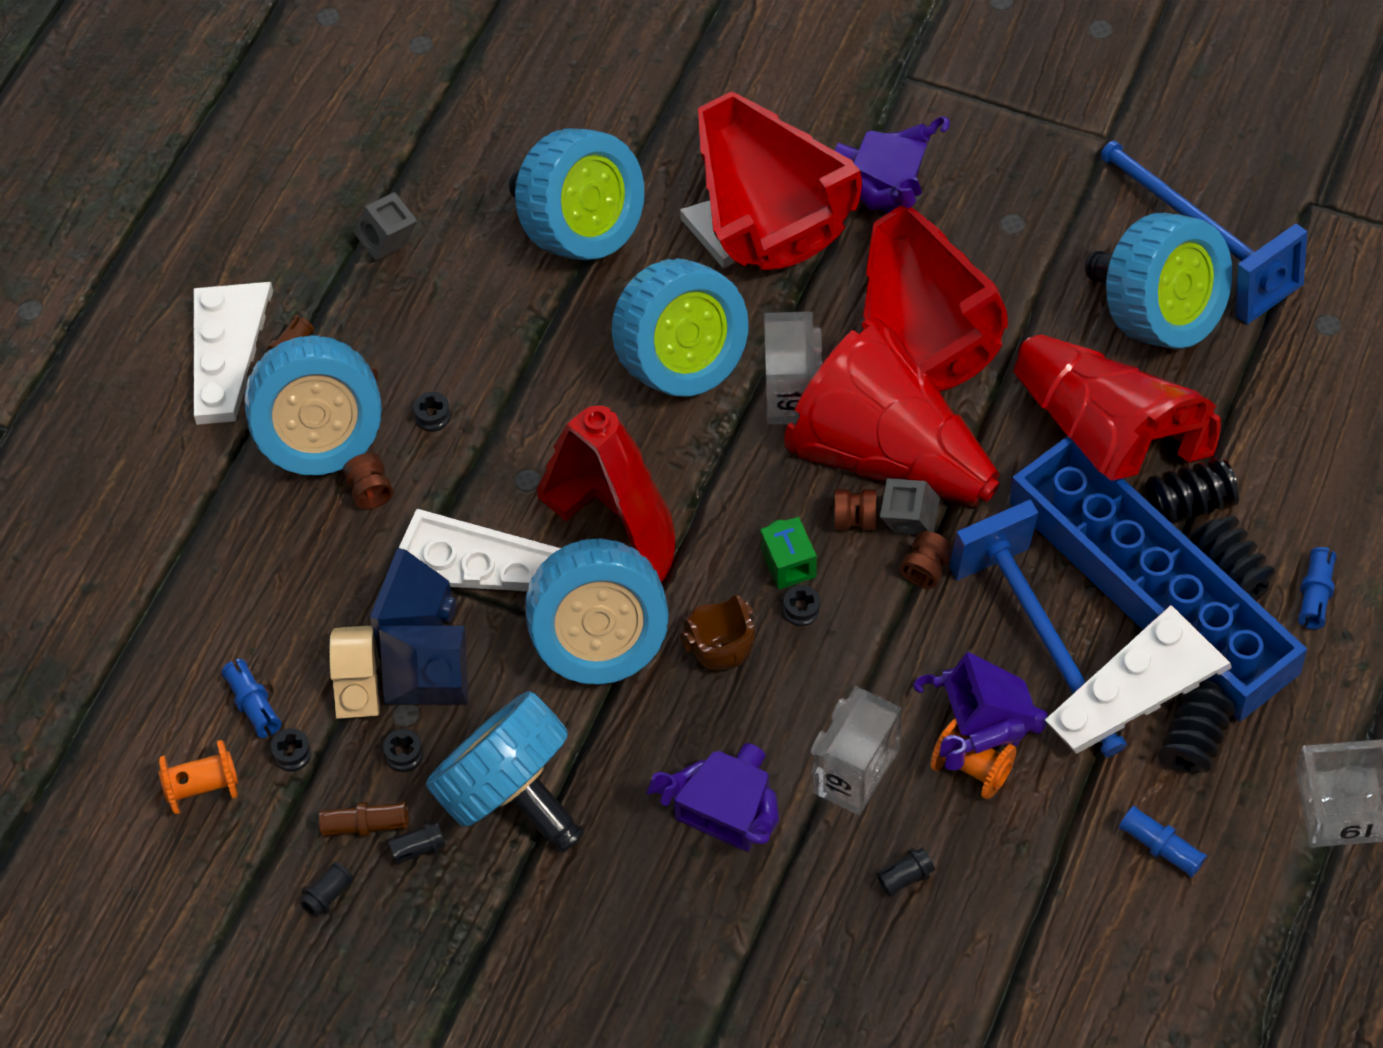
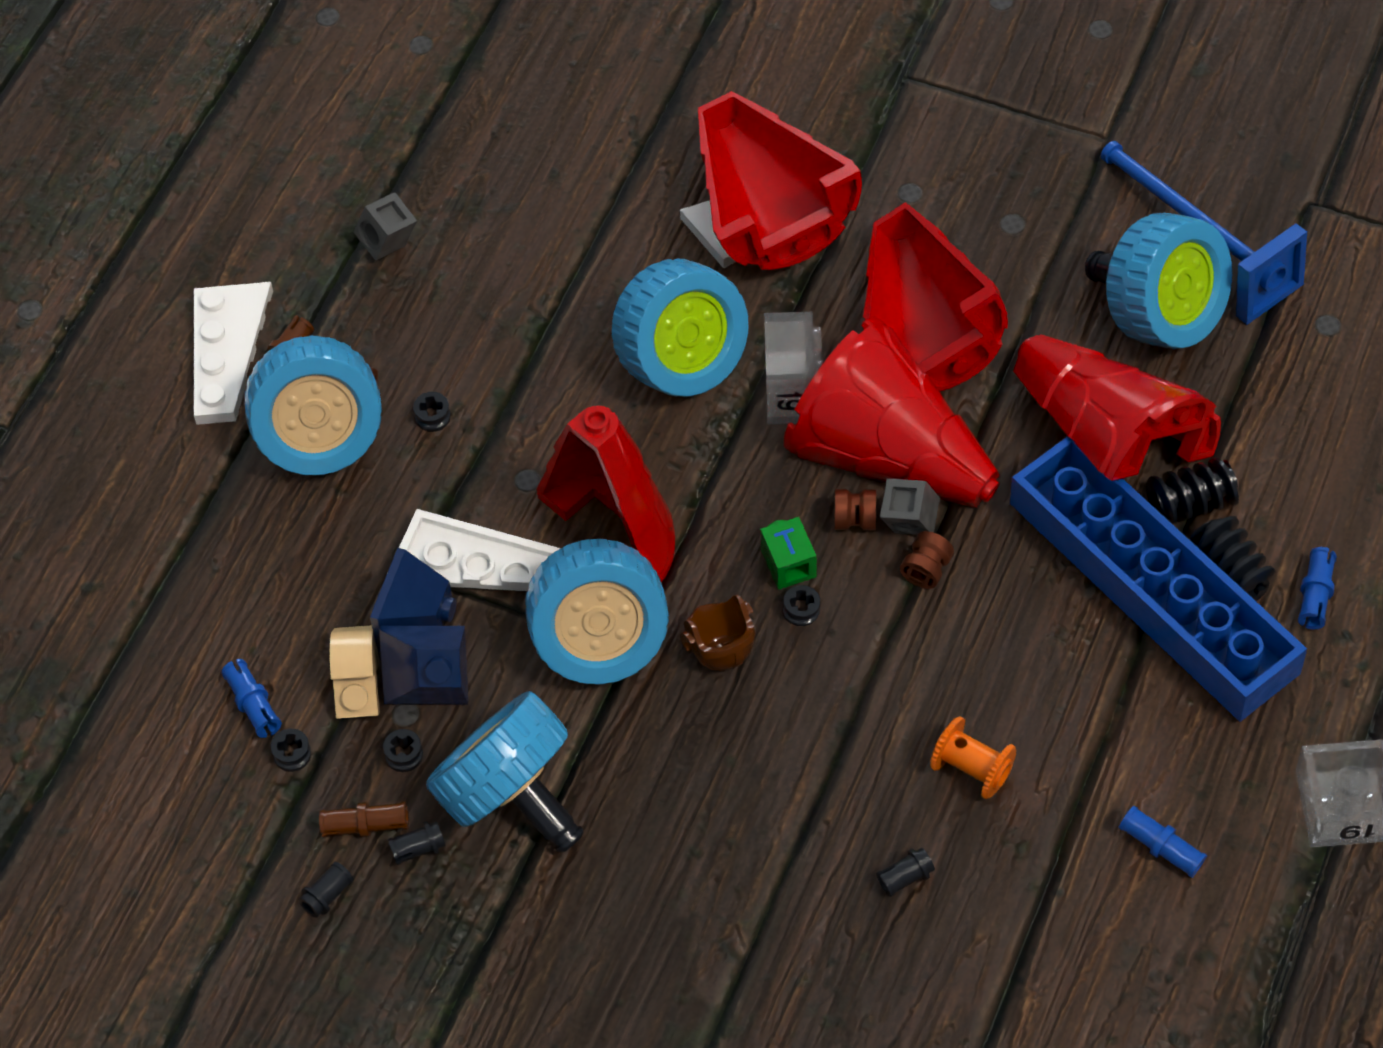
orange hose [158,740,238,814] -> none
copper wheel [343,453,394,510] -> none
dark azure wheel [509,128,644,260] -> none
dark purple torso [646,743,780,853] -> none
clear brick [811,686,902,815] -> none
dark purple torso [835,116,950,213] -> none
dark purple torso [913,652,1048,770] -> none
blue tile [949,499,1127,757] -> none
white wing [1045,605,1232,754] -> none
black piece [1157,679,1236,773] -> none

